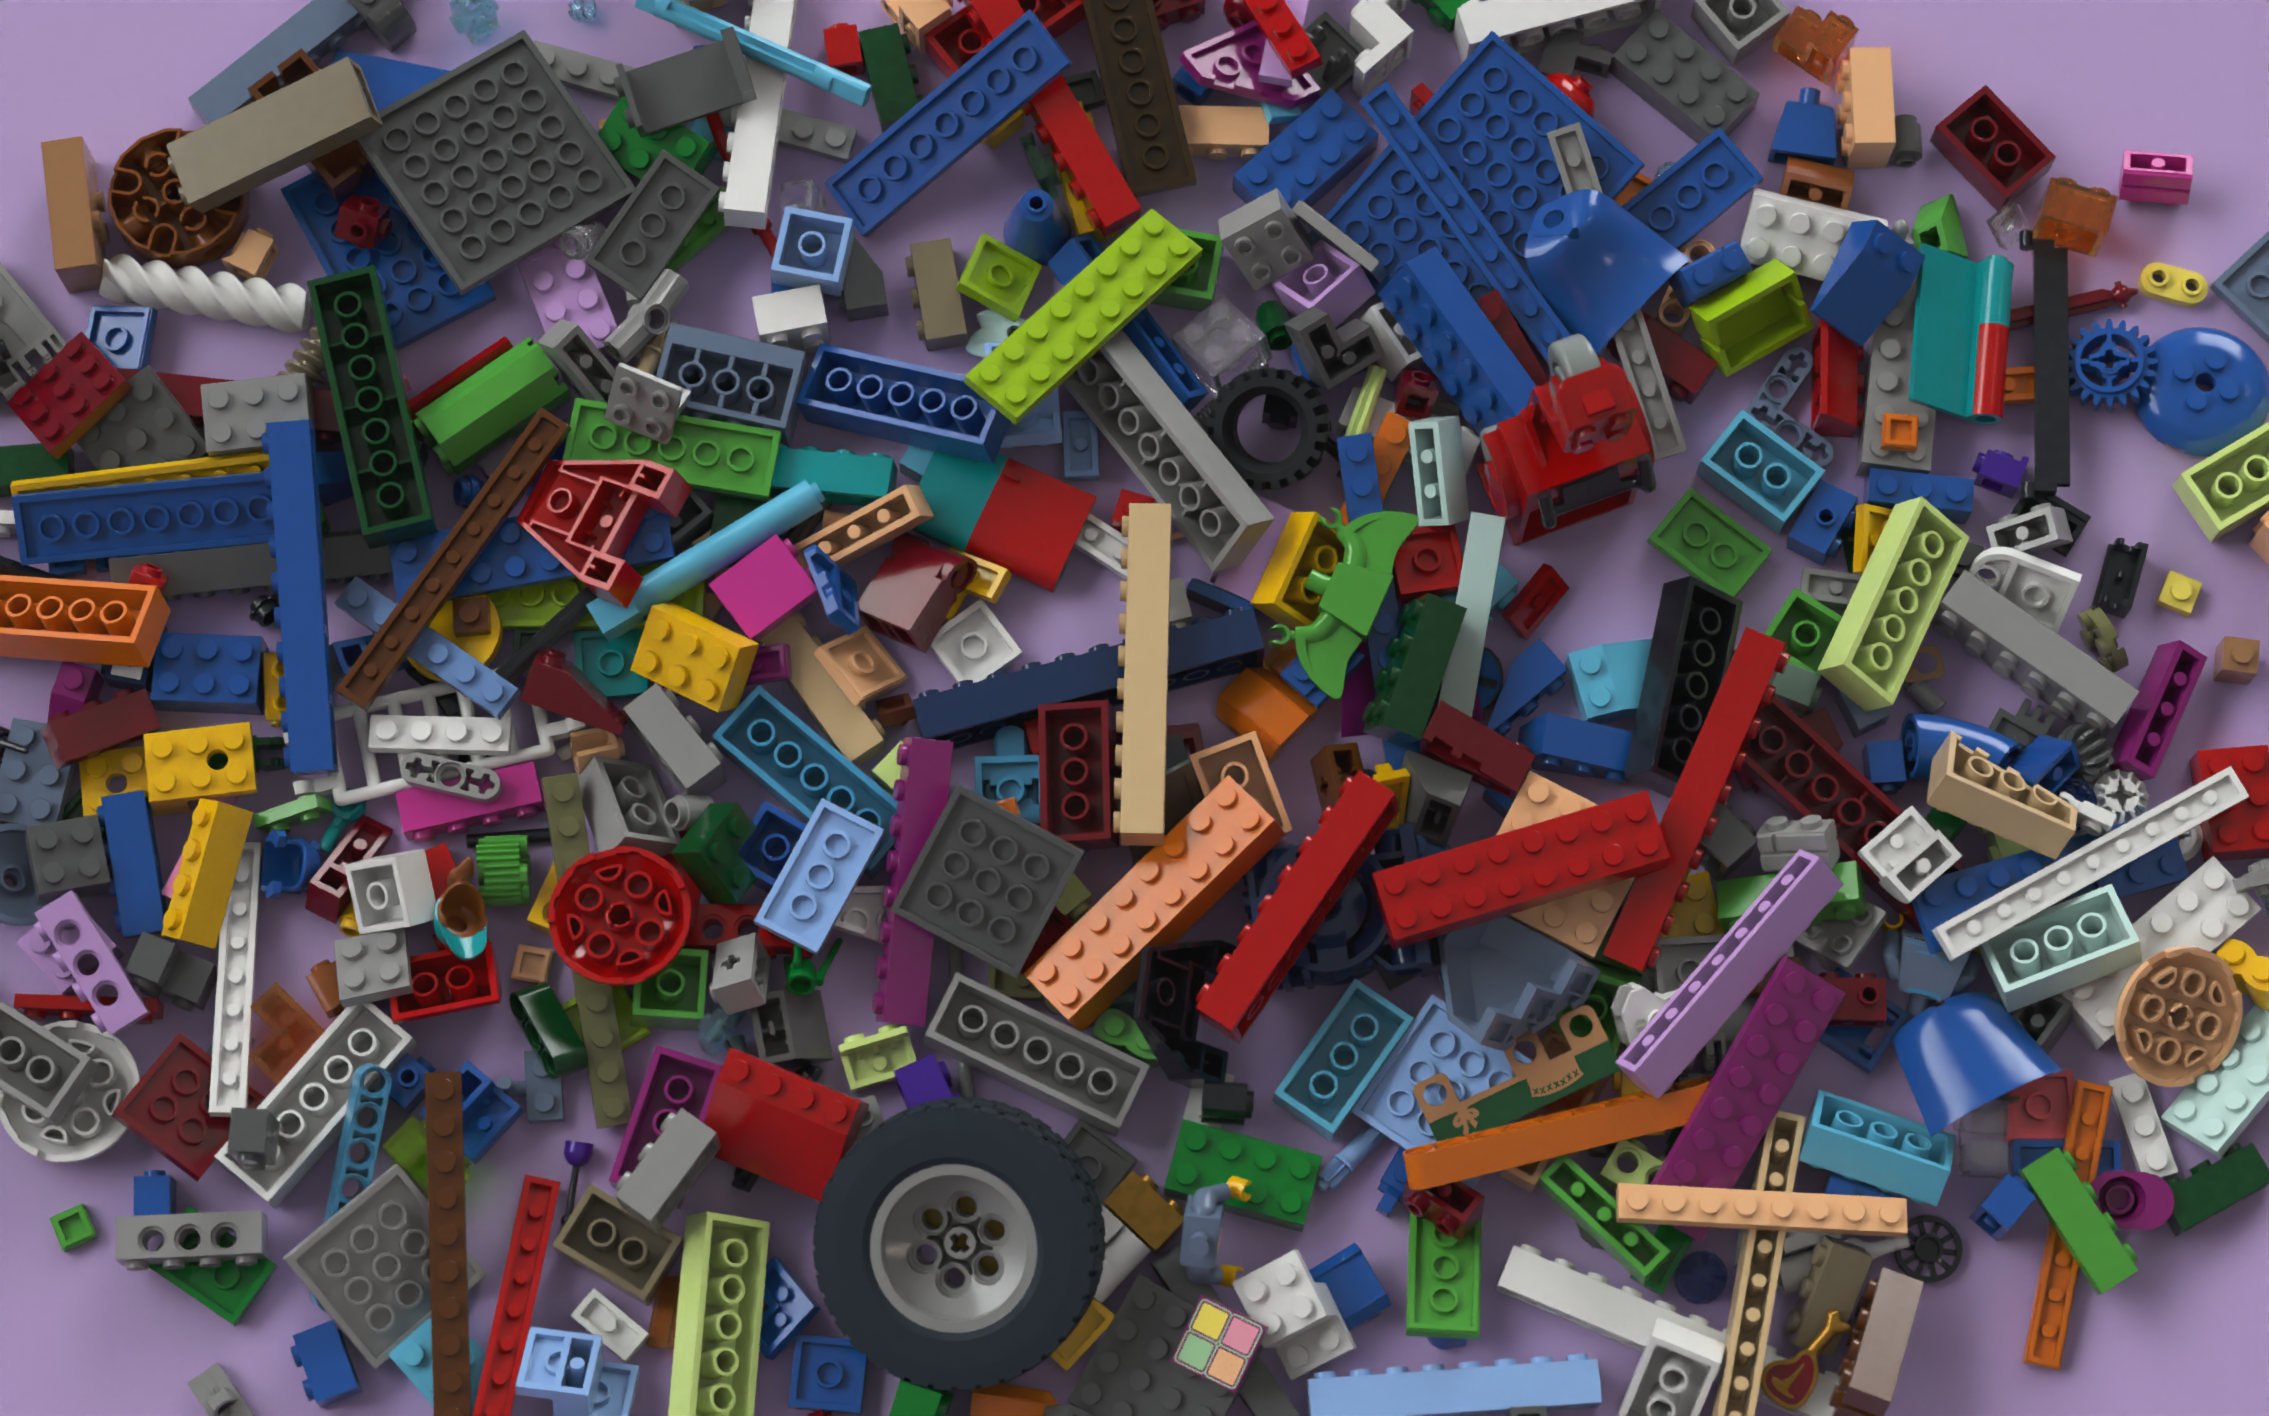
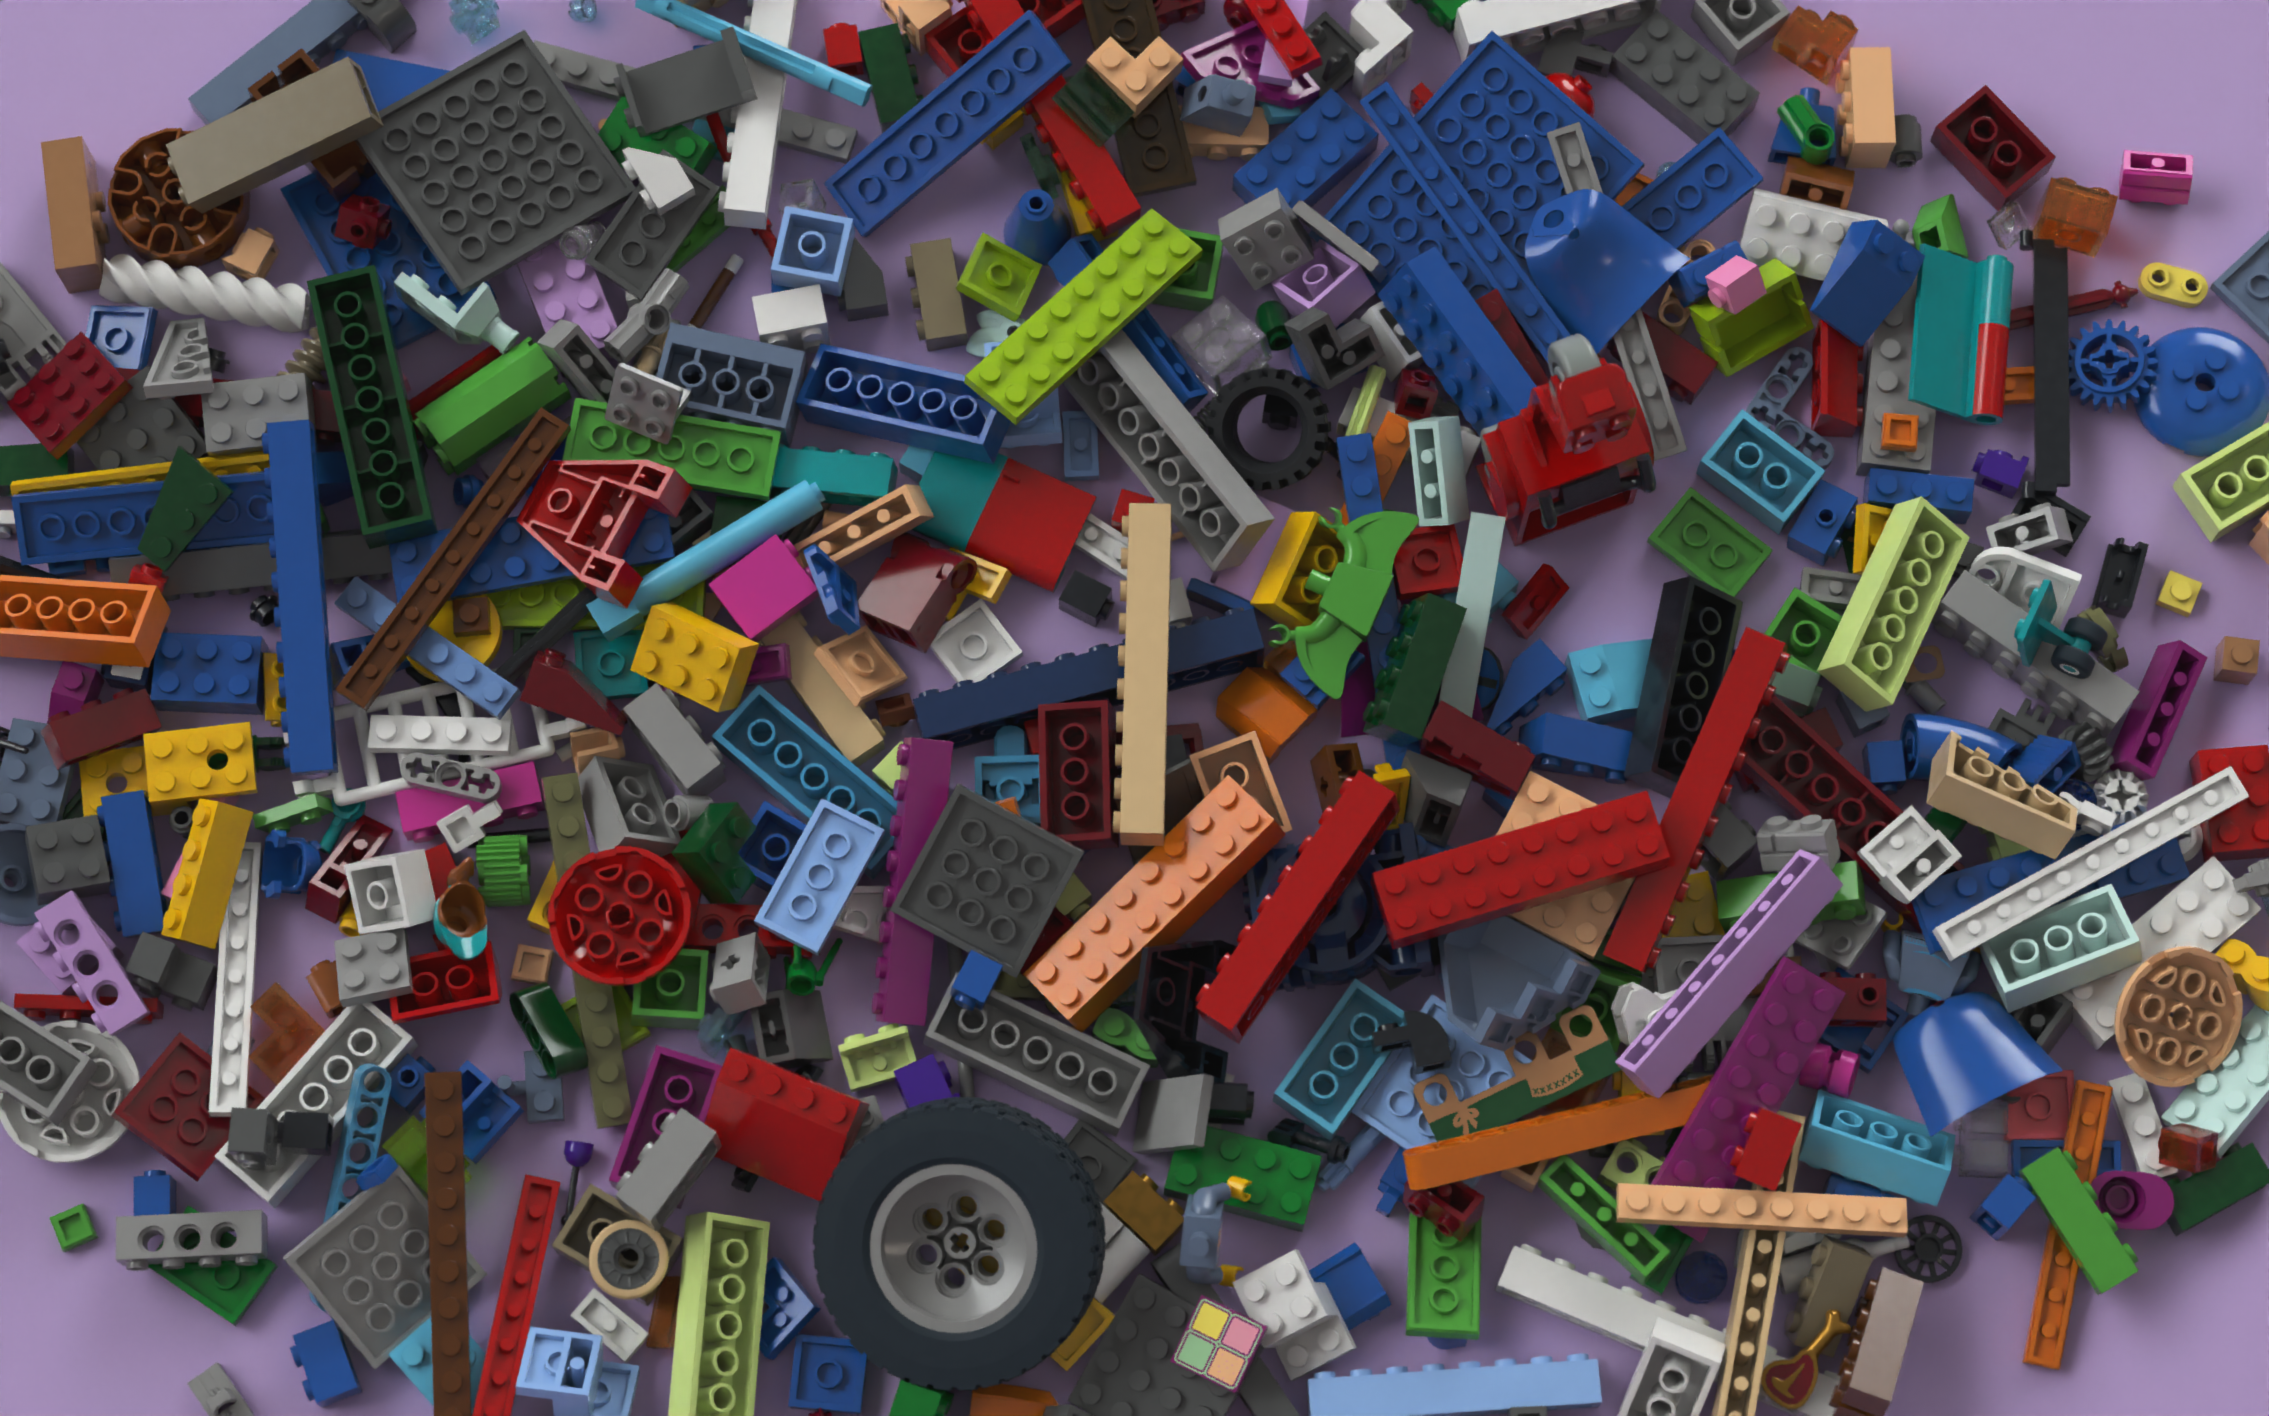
none -> dark green wing [138,446,234,572]
none -> light grey wing [143,318,214,400]
none -> dark grey pin [169,806,194,839]
none -> black plate [209,348,230,373]
none -> black brick [277,1111,334,1156]
none -> blue tile [356,1154,398,1191]
none -> light aqua plate [394,272,520,354]
none -> white plate [436,799,503,854]
none -> wheel [589,1220,669,1299]
none -> white slope [621,147,696,216]
none -> reddish brown bar [687,254,744,329]
none -> blue brick [950,950,1003,1011]
none -> clear green plate [1052,63,1135,148]
none -> black brick [1059,570,1115,628]
none -> light nougat brick [1085,36,1184,119]
none -> light grey tile [1132,1074,1214,1154]
none -> sand blue torso [1180,75,1256,137]
none -> black hinge [1267,1118,1350,1164]
none -> black brick [1371,1011,1452,1075]
none -> bright pink brick [1705,255,1767,315]
none -> red brick [1729,1107,1802,1191]
none -> green piece [1777,94,1835,164]
none -> dark pink wheel [1799,1042,1861,1099]
none -> plate [2014,579,2108,679]
none -> clear red brick [2158,1123,2219,1173]

